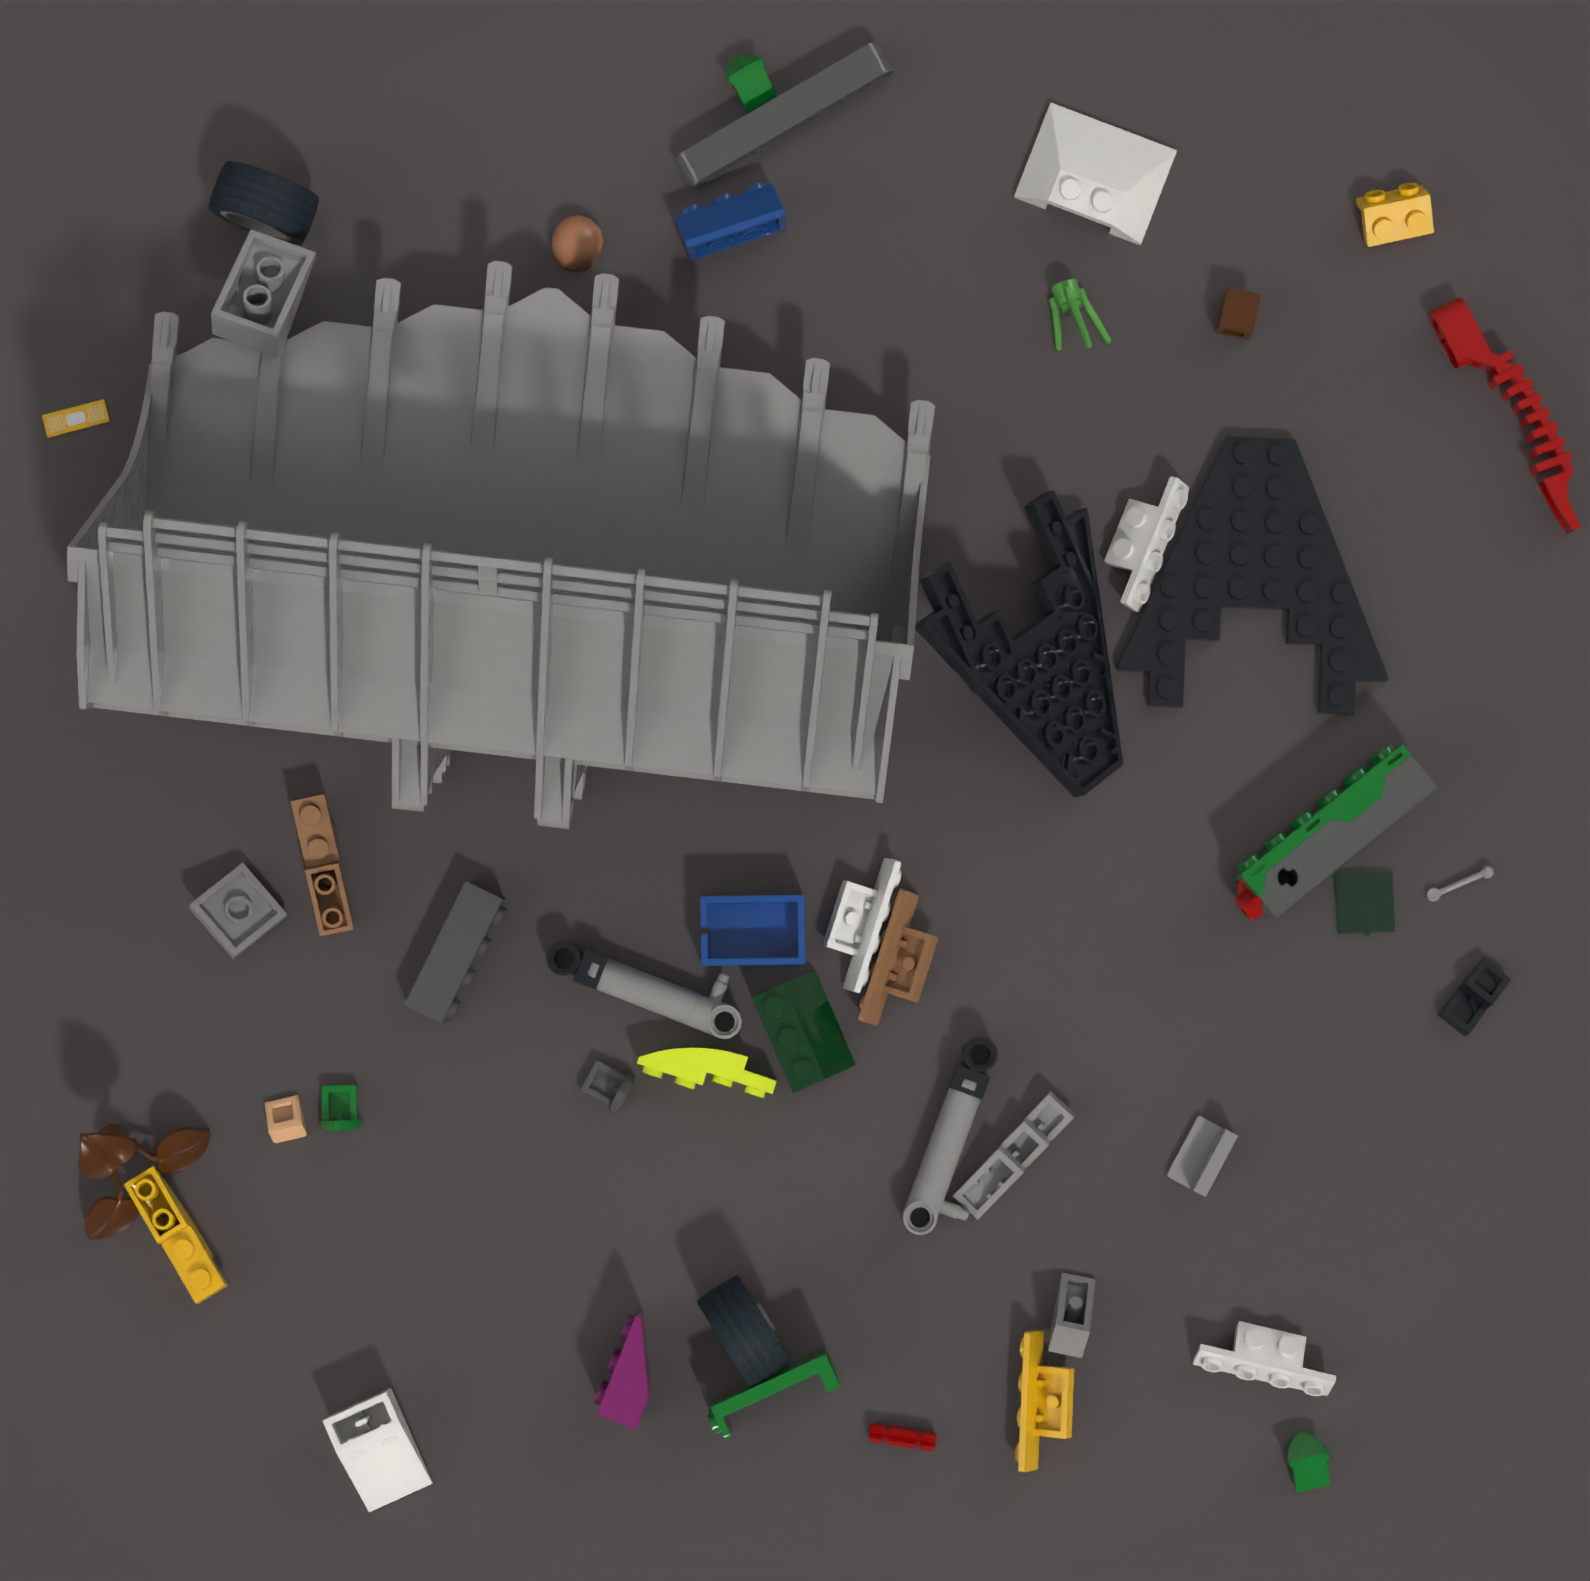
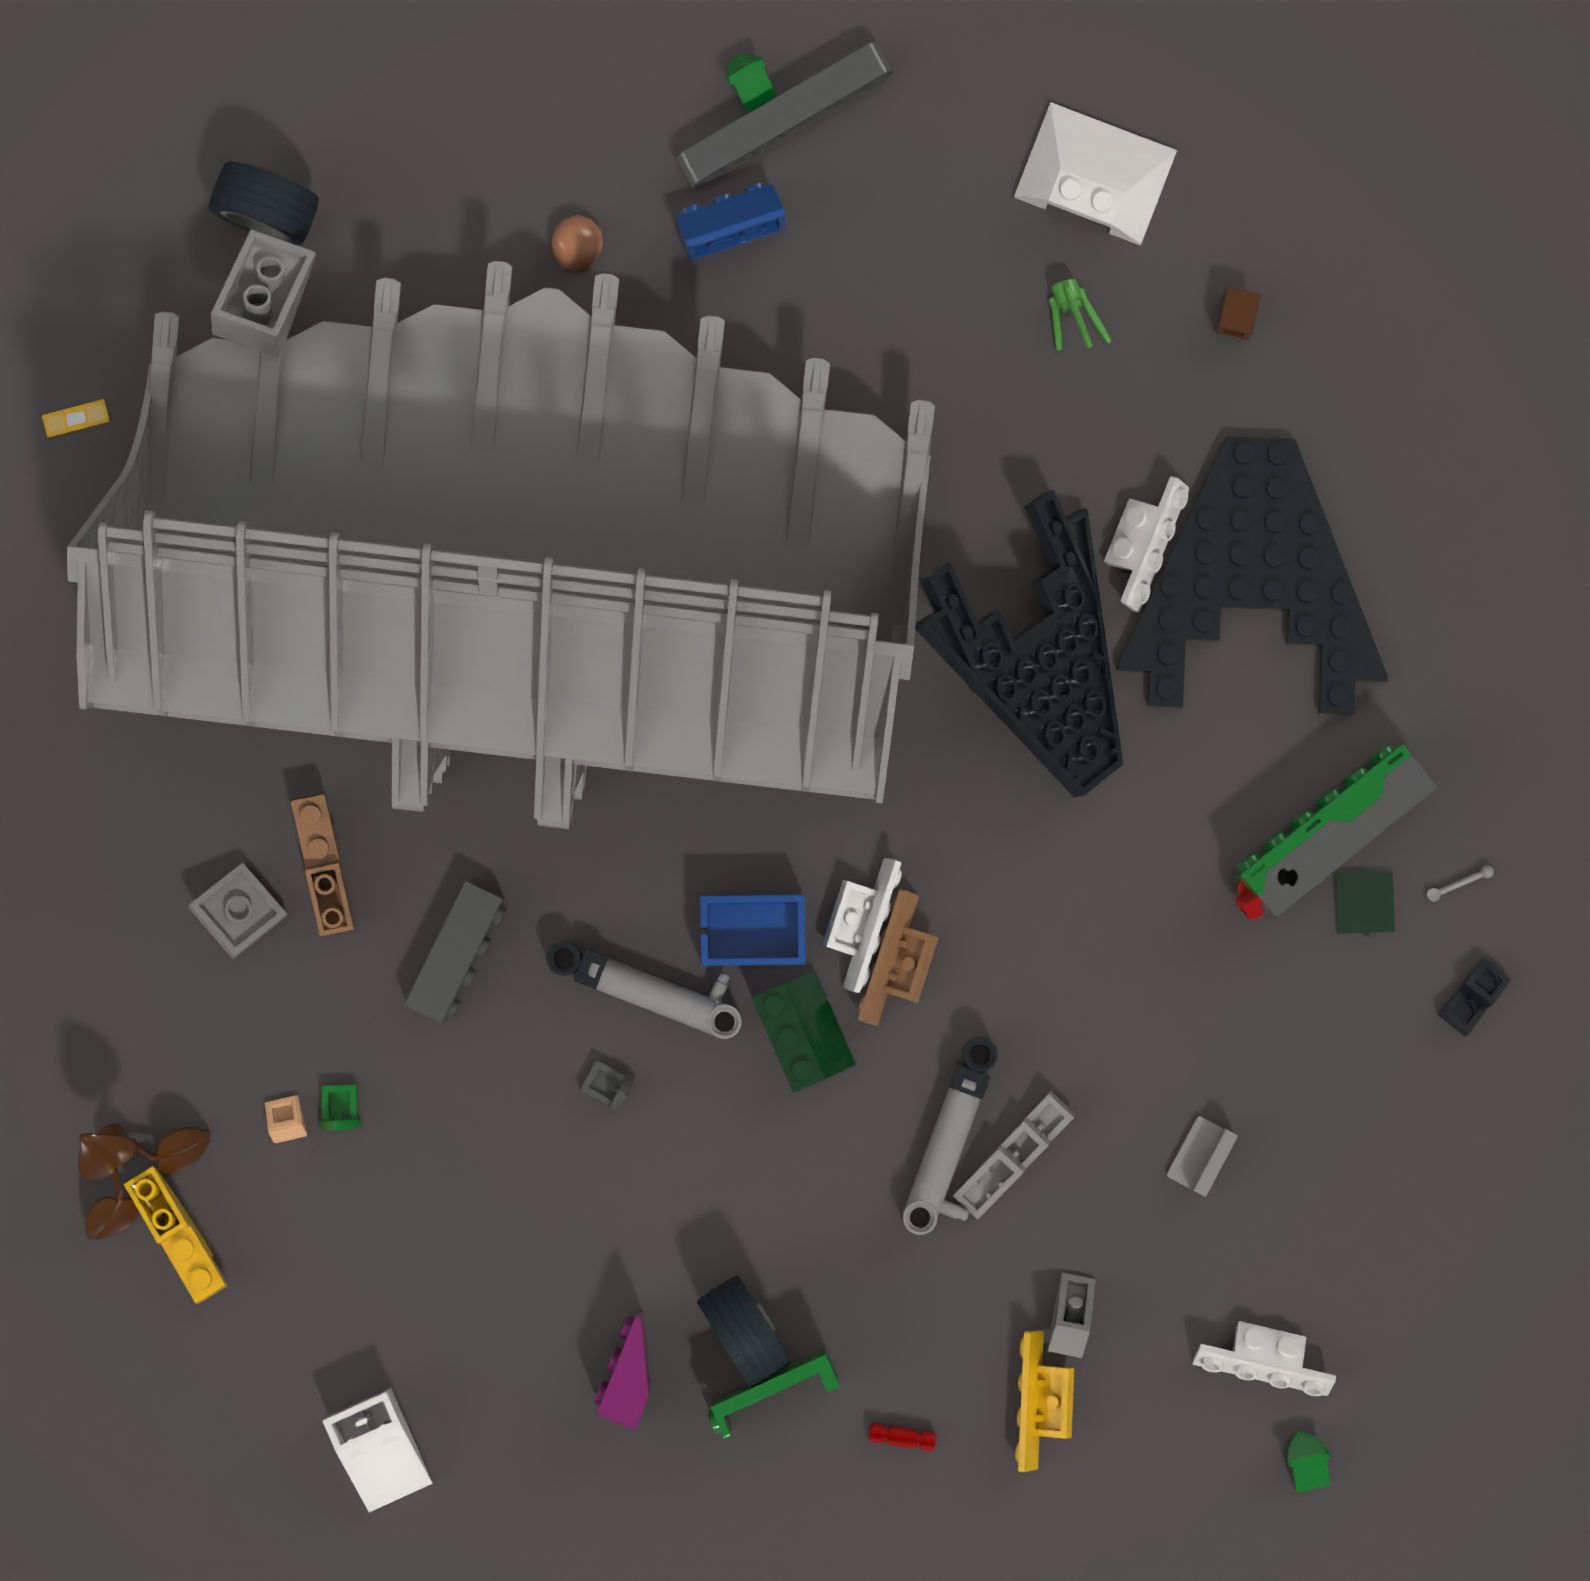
neon yellow slope [637,1047,777,1098] -> none
yellow bracket [1356,183,1434,247] -> none
red piece [1428,297,1581,534] -> none

